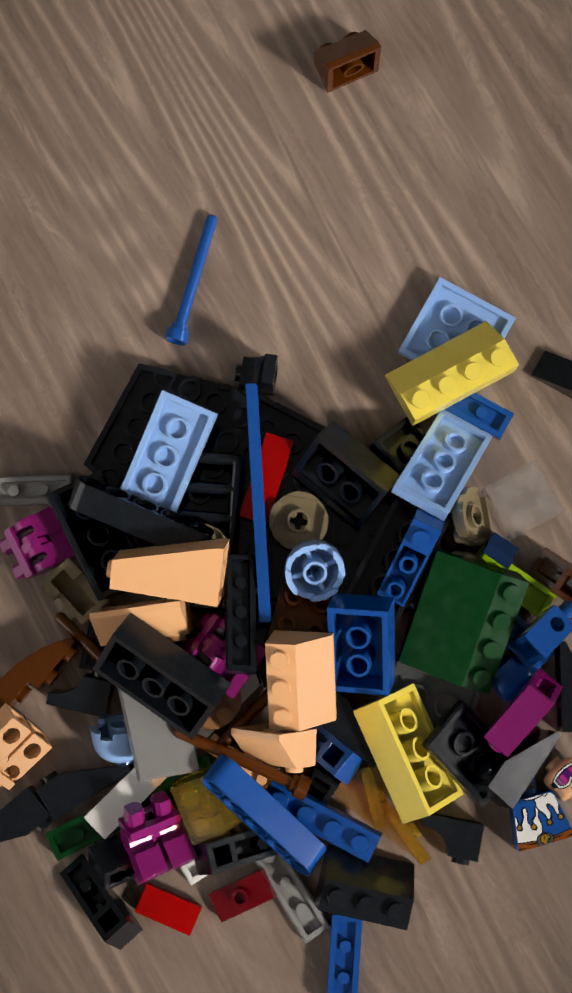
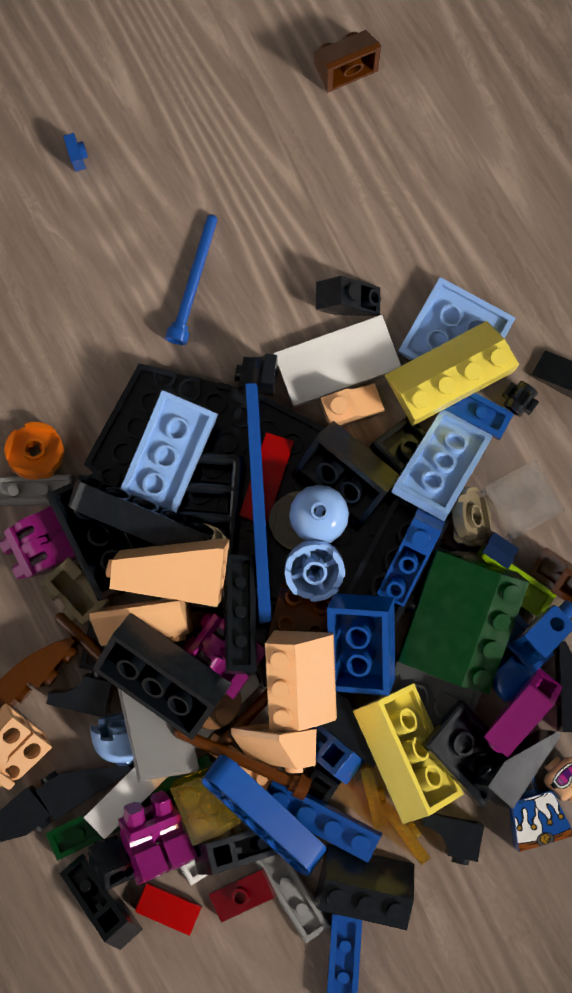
none -> orange plate [4,422,64,480]
none -> blue plate [63,133,88,172]
none -> white tile [274,315,401,408]
none -> light blue cylinder [289,485,349,543]
none -> black slope [316,276,381,316]
none -> light nougat arch [320,383,385,427]
none -> black gear [502,381,539,417]

